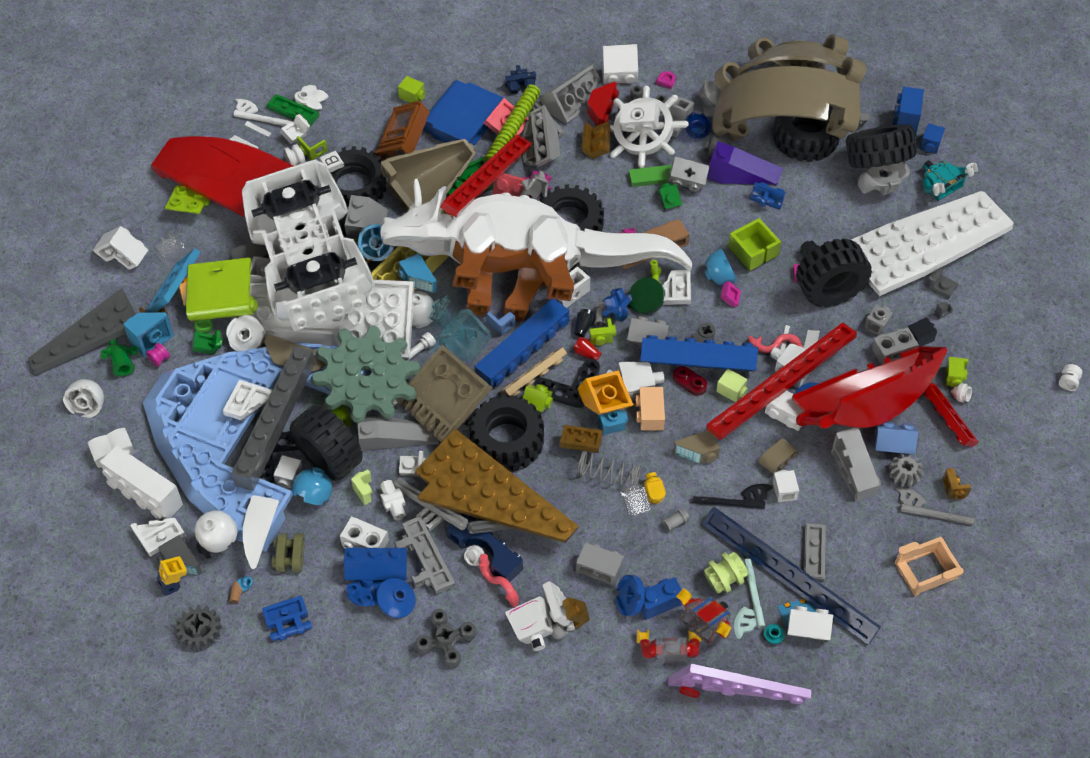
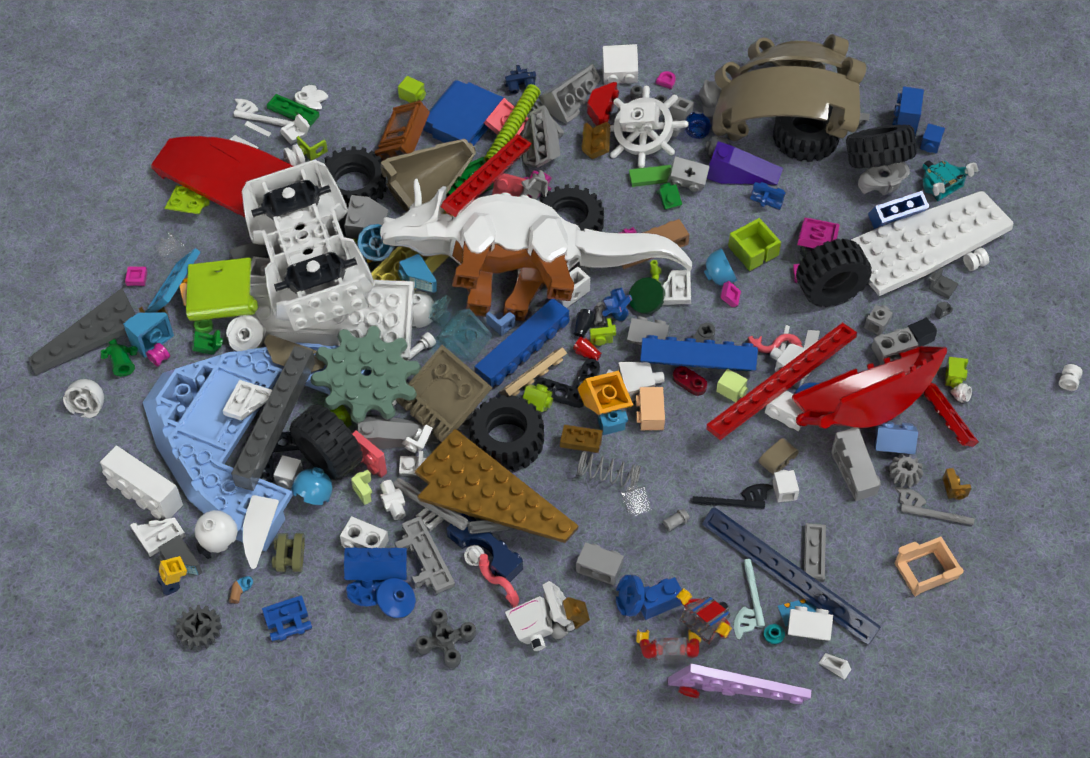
white brick [88,428,135,468] -> none
white brick [93,226,148,269] -> none
white tile [320,151,344,172] -> none
yellow arm [644,472,666,504] -> none
dark tan slope [673,430,720,464] -> none
yellowish green piece [704,552,748,594] -> none
none -> dark pink plate [125,267,147,286]
none -> coral plate [352,430,387,478]
none -> white bracket [402,425,433,453]
none -> dark pink tile [797,217,840,248]
none -> white piece [819,653,851,680]
none -> blue brick [868,191,929,229]
none -> white wheel [963,248,989,271]

